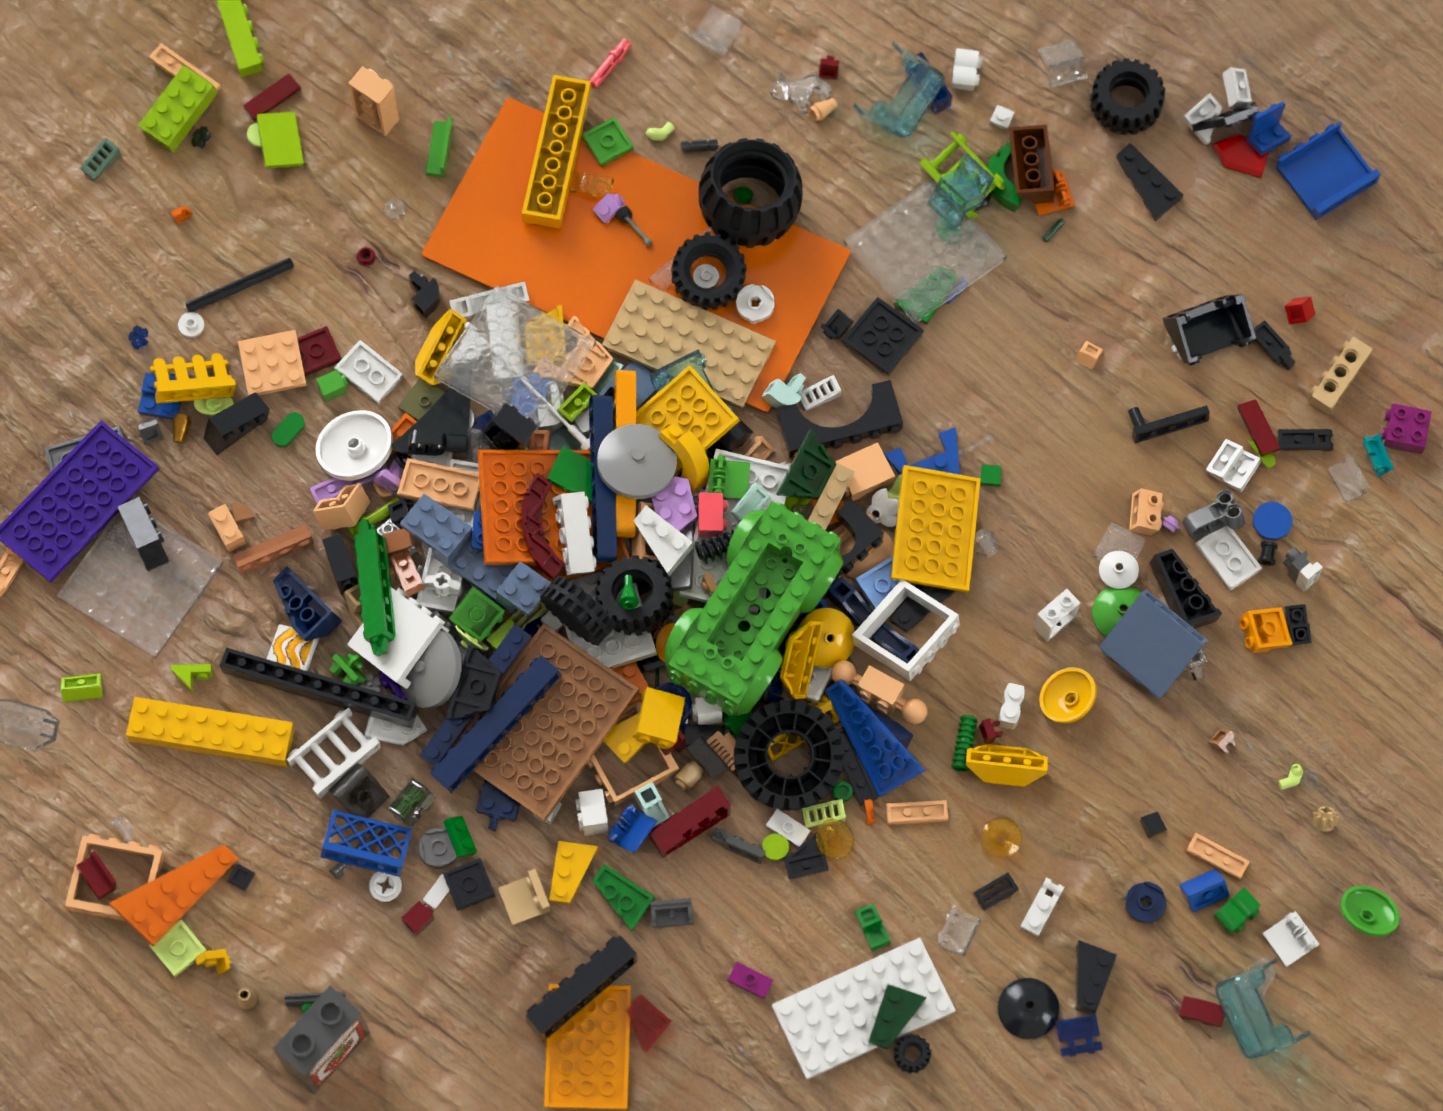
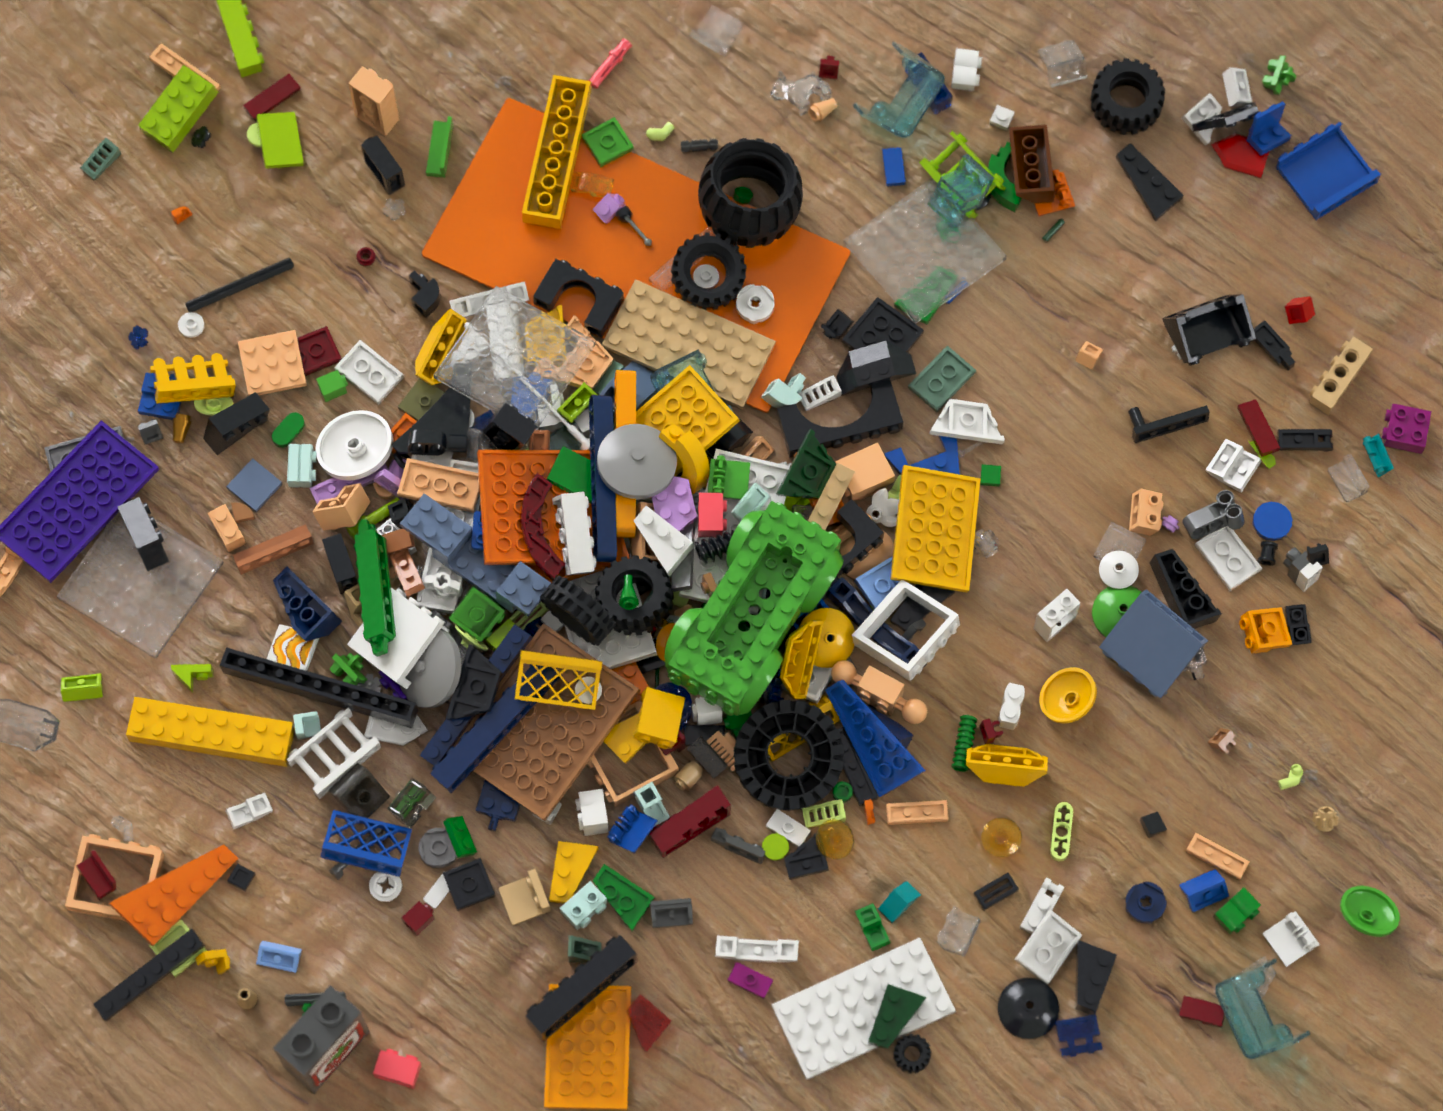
none -> black plate [93,929,205,1021]
none -> sand blue tile [226,458,282,512]
none -> white slope [226,793,273,830]
none -> light blue slope [256,941,302,973]
none -> light aqua brick [287,444,317,488]
none -> light aqua panel [293,711,321,739]
none -> black window [361,135,405,195]
none -> coral brick [373,1049,422,1089]
none -> yellow fence [514,650,602,710]
none -> black arch [533,258,624,338]
none -> light aqua brick [560,881,607,930]
none -> sand green slope [568,936,602,963]
none -> white piece [575,677,602,704]
none -> white slope [715,936,799,962]
none -> black wedge [836,341,917,396]
none -> teal slope [878,881,921,923]
none -> blue tile [882,147,906,187]
none -> dark grey tile [902,619,926,641]
none -> sand green tile [908,346,976,412]
none -> white wing [930,399,1005,444]
none -> white tile [1015,910,1082,984]
none -> yellowish green beam [1050,802,1073,861]
none -> bright green hips [1262,55,1296,95]
none -> black tile [1307,543,1329,566]

